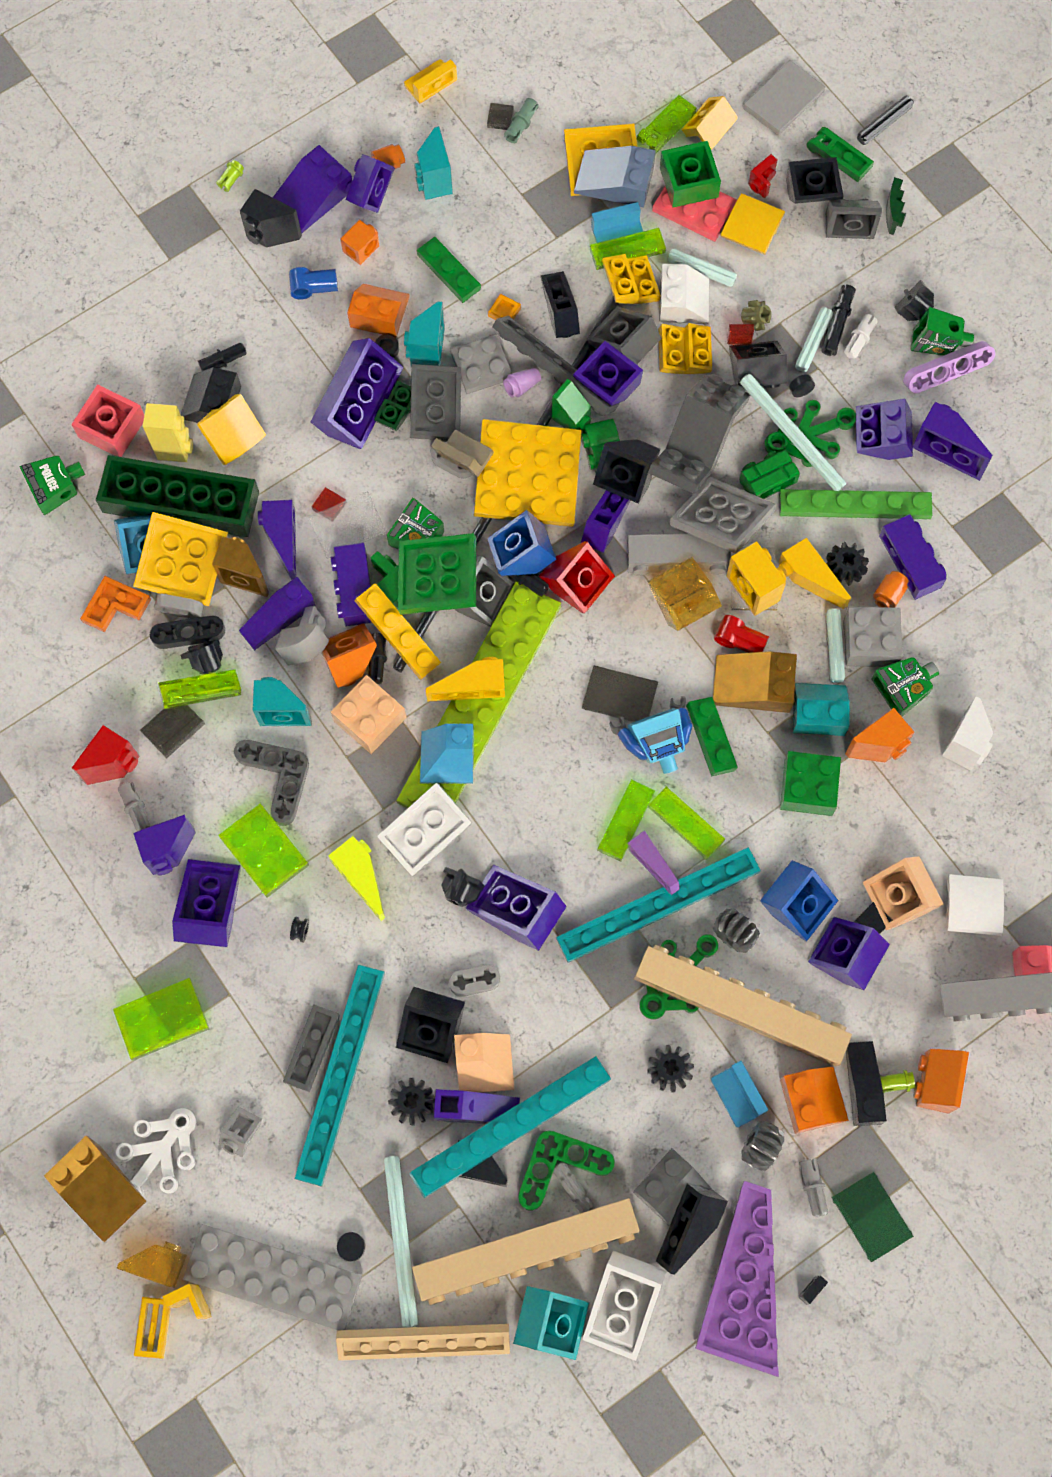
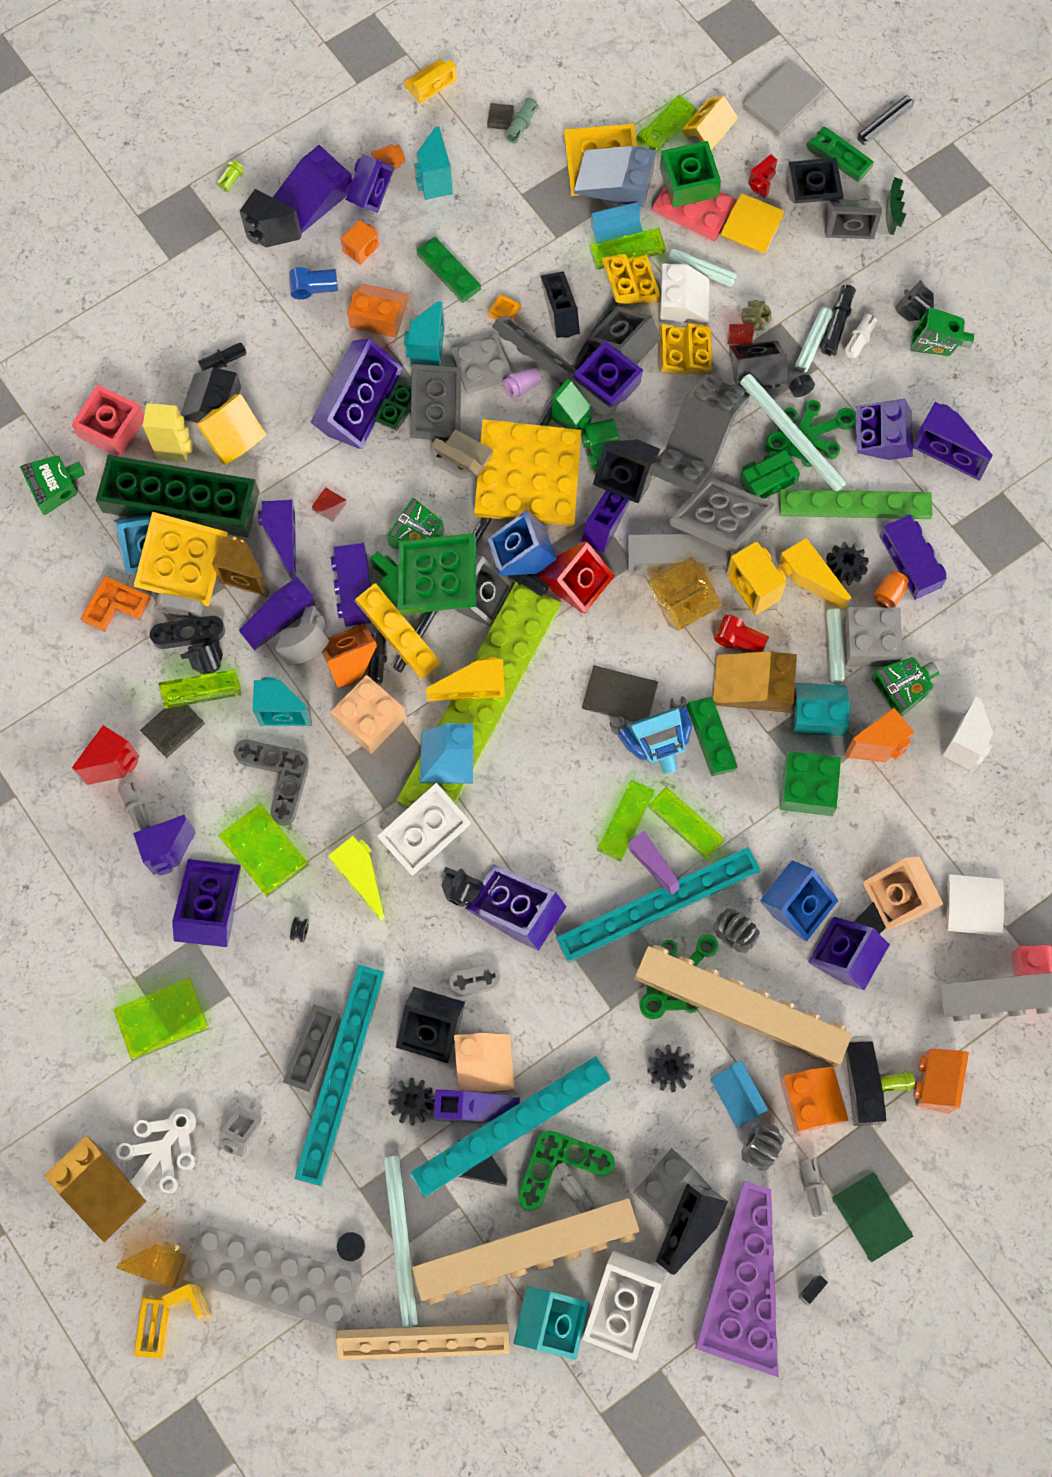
black tile [375,334,399,358] -> none
lavender beam [903,341,995,393] -> none

